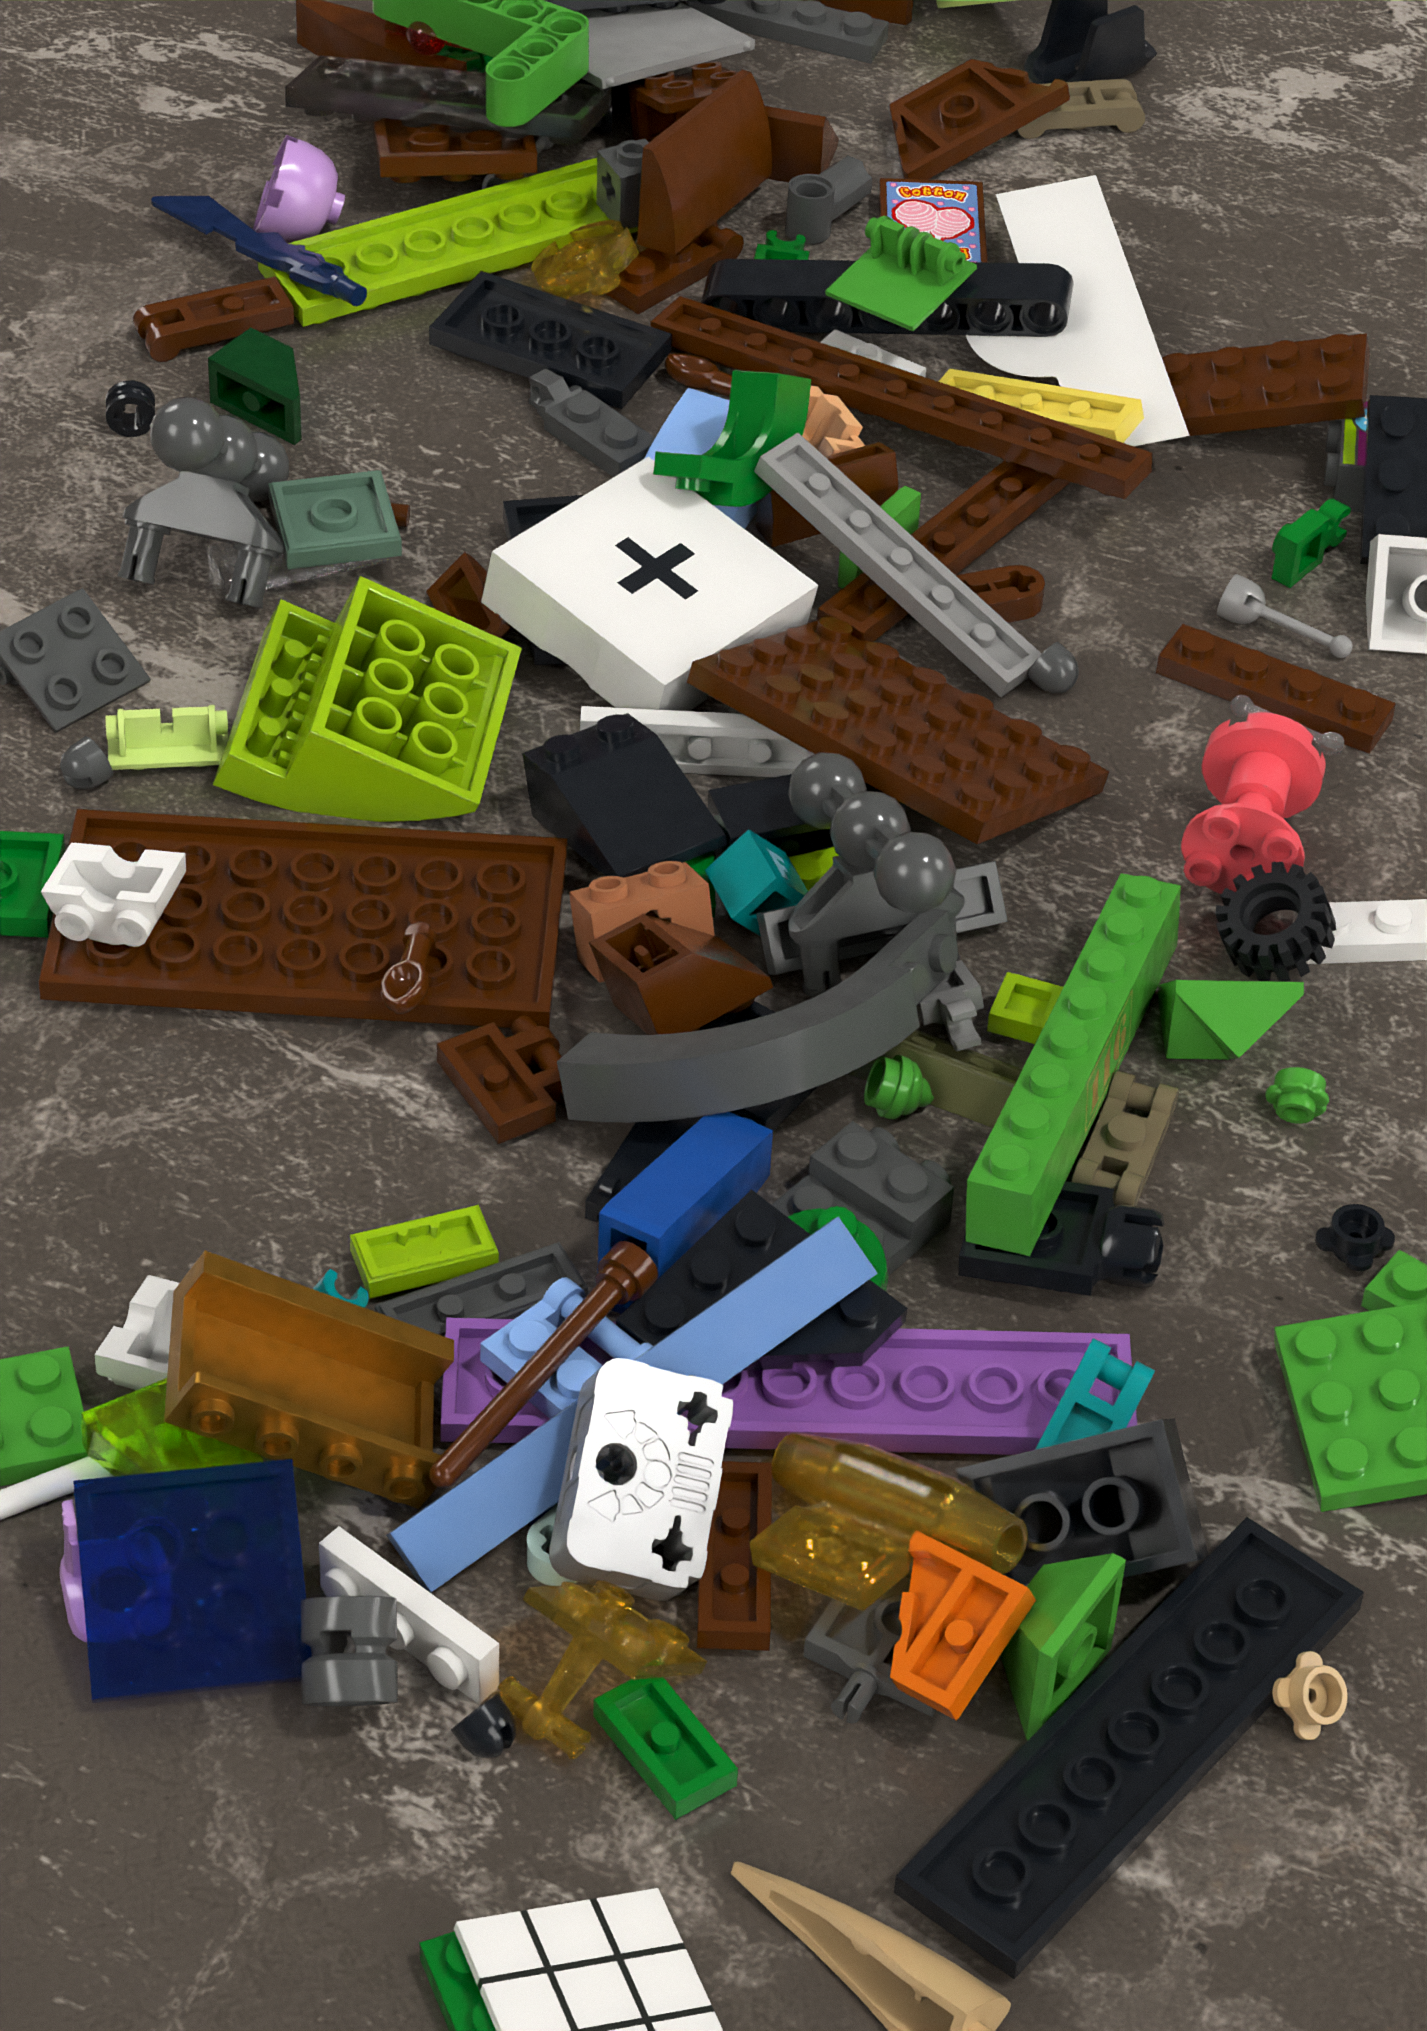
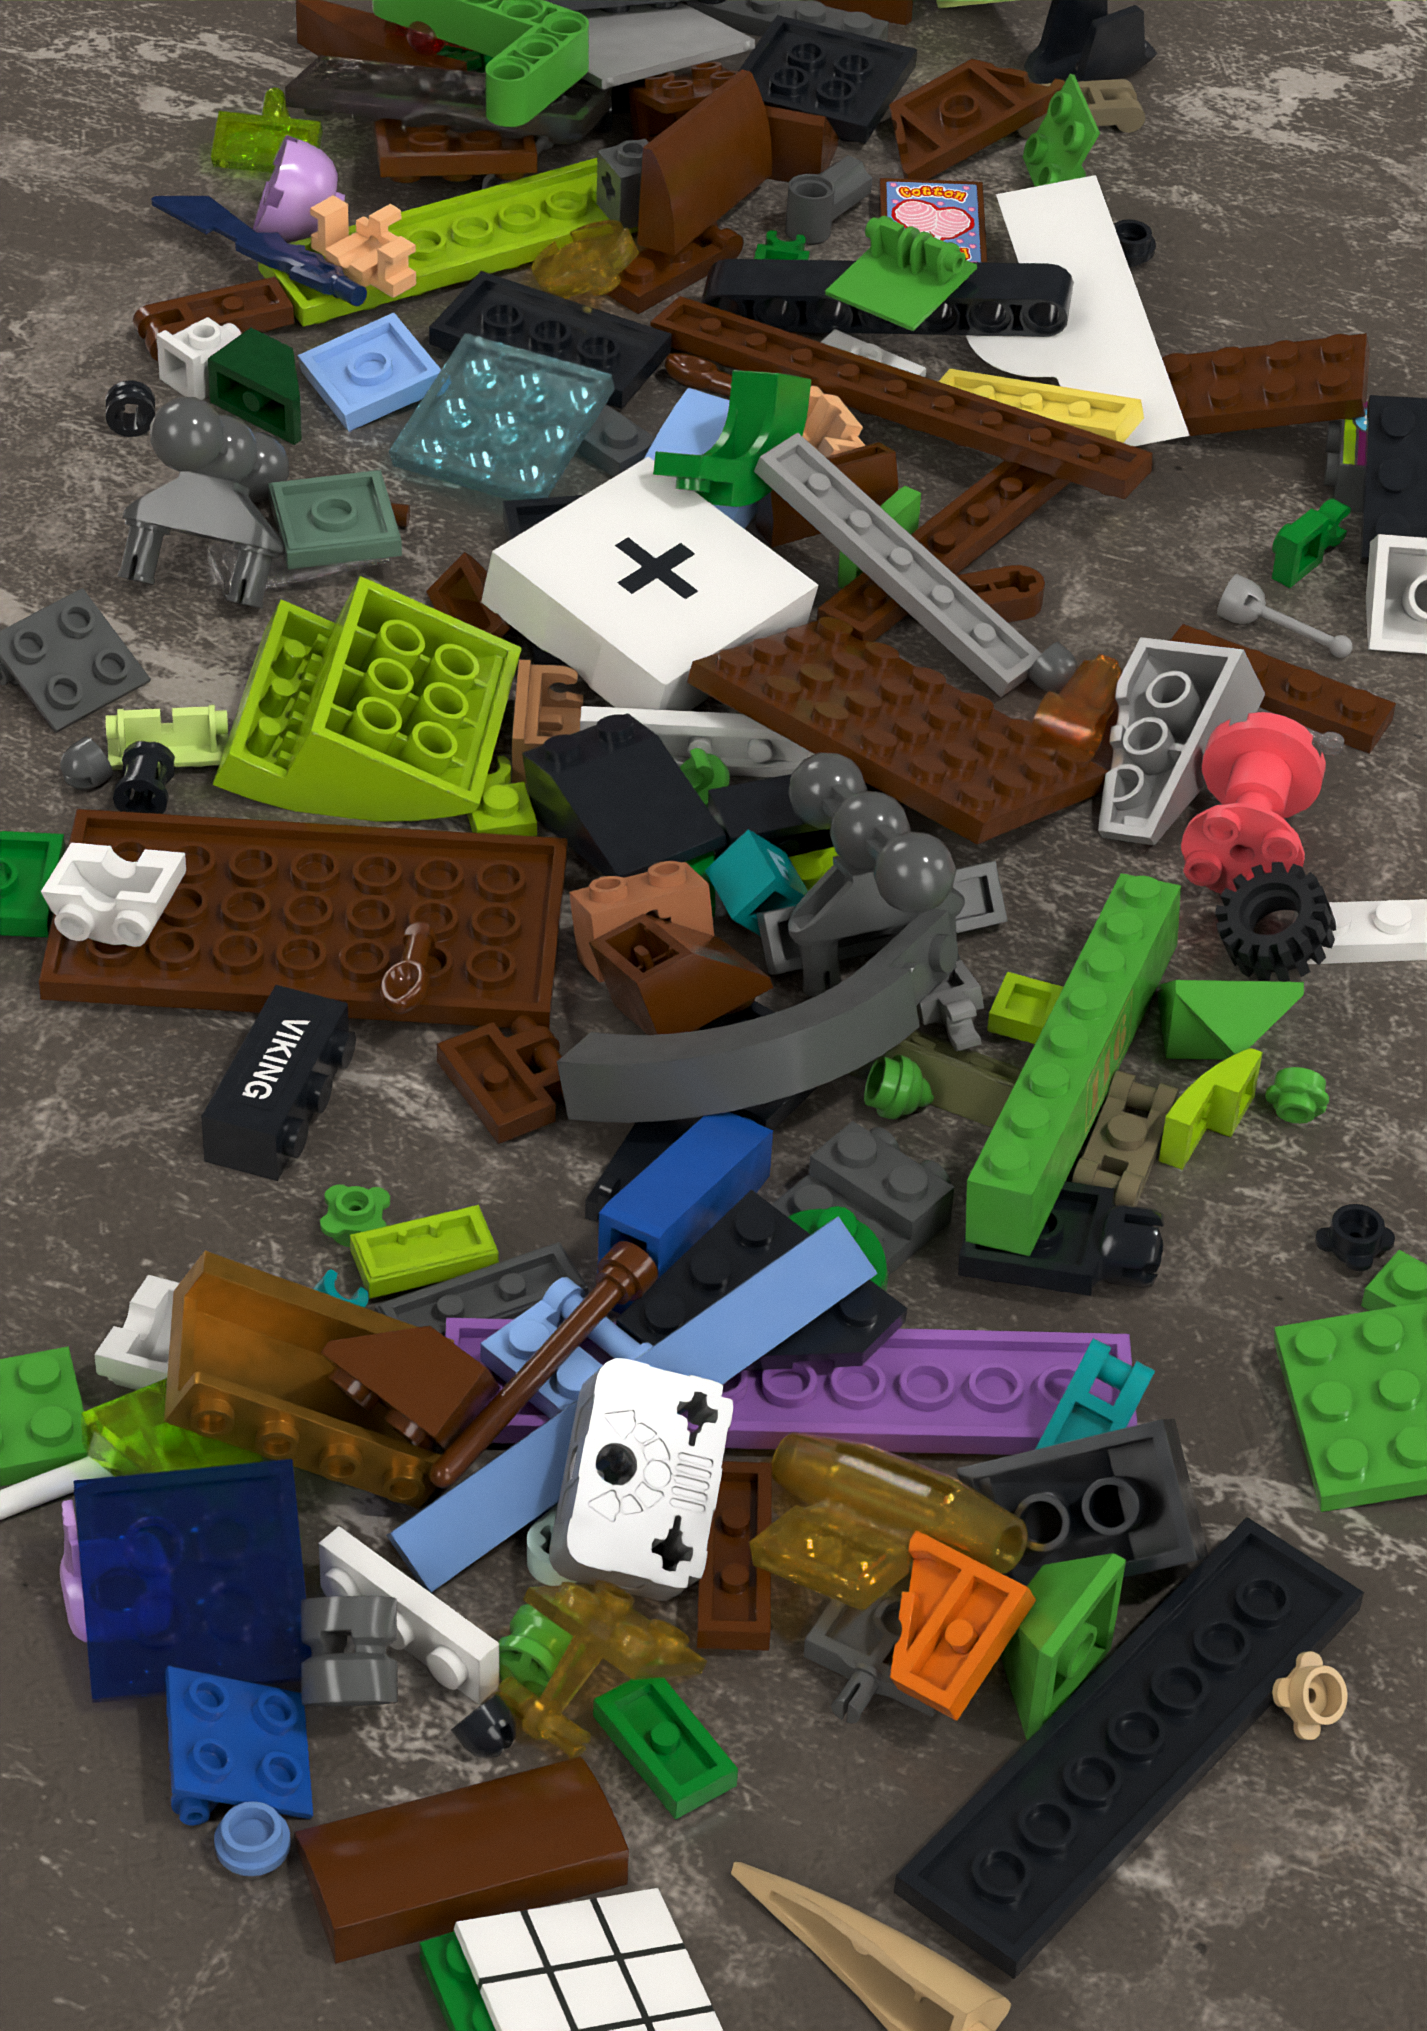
none -> black bush [113,741,176,814]
none -> white brick [157,317,242,400]
none -> blue hinge [165,1666,313,1825]
none -> black brick [201,985,356,1181]
none -> clear neon green plate [211,87,323,173]
none -> medium blue plate [214,1801,291,1876]
none -> reddish brown slope [294,1756,629,1964]
none -> light blue plate [297,313,446,432]
none -> light nougat piece [310,195,416,298]
none -> bright green plate [320,1184,390,1247]
none -> reddish brown slope [321,1325,500,1452]
none -> clear light blue plate [389,333,615,500]
none -> lime plate [467,755,537,836]
none -> bright green wheel [498,1603,580,1697]
none -> medium nougat hinge [512,659,583,784]
none -> bright green plate [680,748,730,808]
none -> black plate [738,15,917,144]
none -> bright green hinge [1022,74,1100,187]
none -> clear orange piece [1033,654,1123,758]
none -> light grey wedge [1098,637,1265,845]
none -> black plate [1114,219,1156,267]
none -> lime slope [1159,1048,1263,1170]

